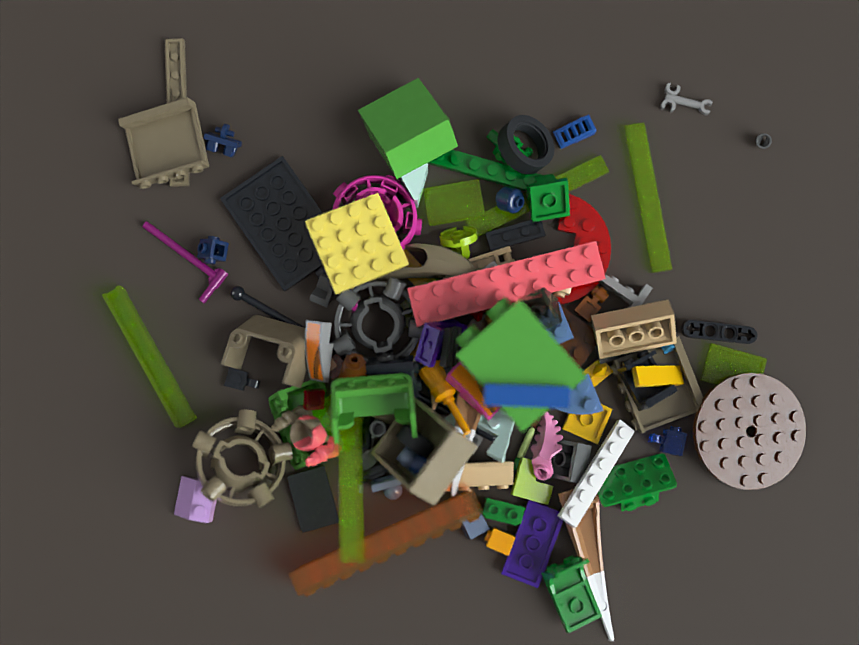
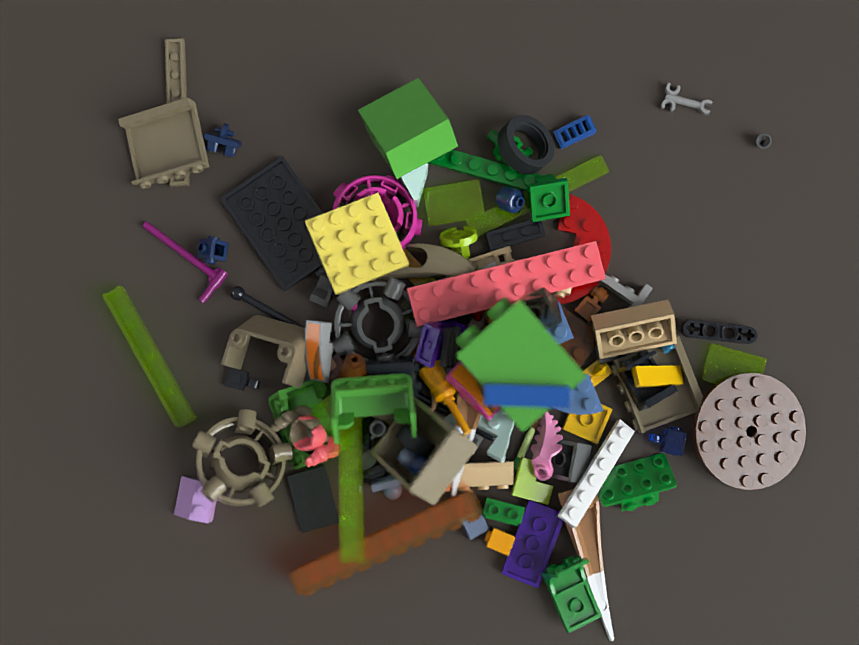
dark red tile [303,388,325,411] -> none
clear neon green tile [625,122,672,273] -> none

